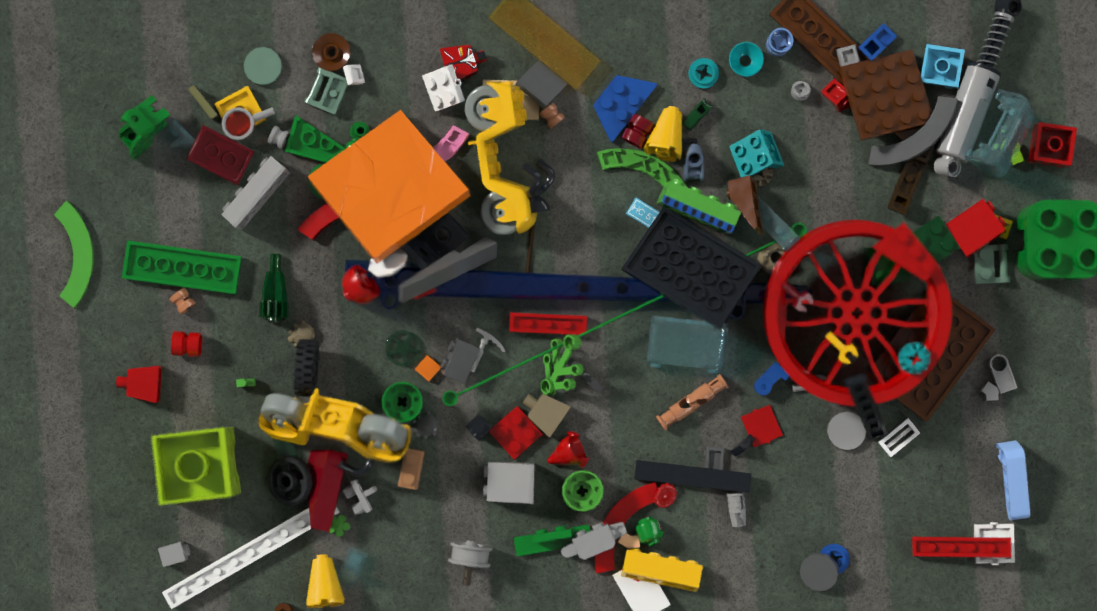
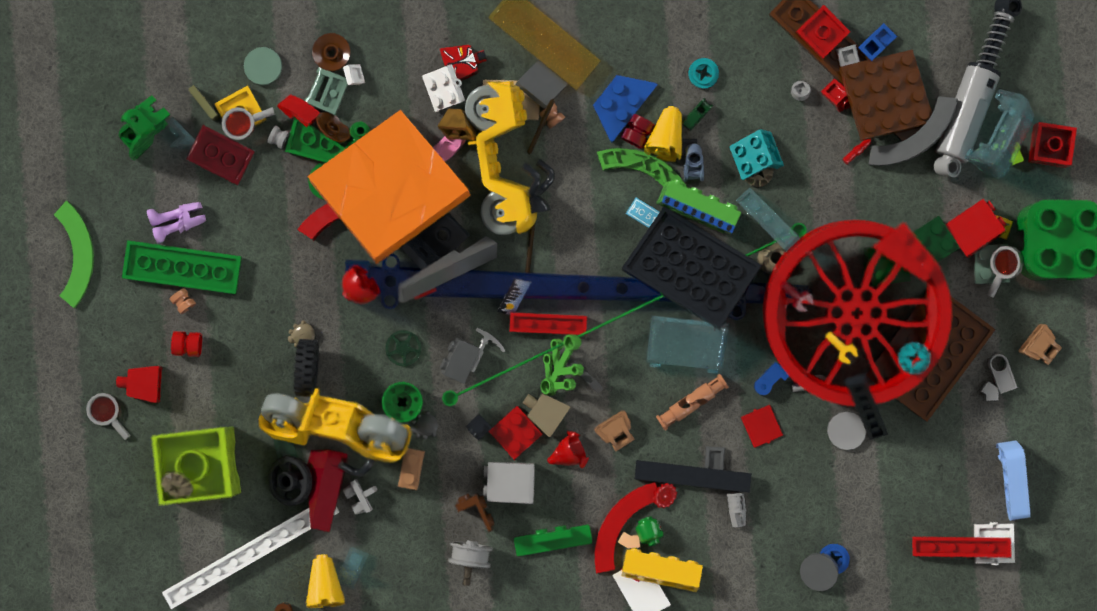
light grey brick [158,541,190,567] -> none
light grey slope [221,156,291,231] -> none
bright green bar [236,378,256,387] -> none
dark green piece [259,253,289,323] -> none
bright green plant [330,515,350,537] -> none
white piece [368,248,408,278] -> none
orange tile [415,355,440,382] -> none
bright green wheel [561,471,603,512] -> none
light grey hinge [561,522,627,560] -> none
reddish brown slope [727,175,763,235] -> none
teal piece [729,42,764,77] -> none
black tile [730,434,755,457] -> none
medium blue wheel [766,28,794,57] -> none
white tile [878,418,920,457] -> none
dark brown slope [887,146,935,216] -> none
medium azure slope [921,44,965,89] -> none
none -> piece [86,393,131,440]
none -> lavender piece [147,202,206,244]
none -> dark tan gear [161,473,192,499]
none -> red slope [277,94,320,127]
none -> reddish brown dish [316,112,350,142]
none -> pearl gold slope [437,109,476,140]
none -> reddish brown bracket [455,493,495,532]
none -> sticker [497,279,531,315]
none -> dark brown axle [527,99,554,154]
none -> medium nougat piece [594,410,635,451]
none -> red plate [796,5,850,59]
none -> red piece [842,139,871,165]
none -> piece [987,246,1024,298]
none -> medium nougat piece [1019,324,1062,365]

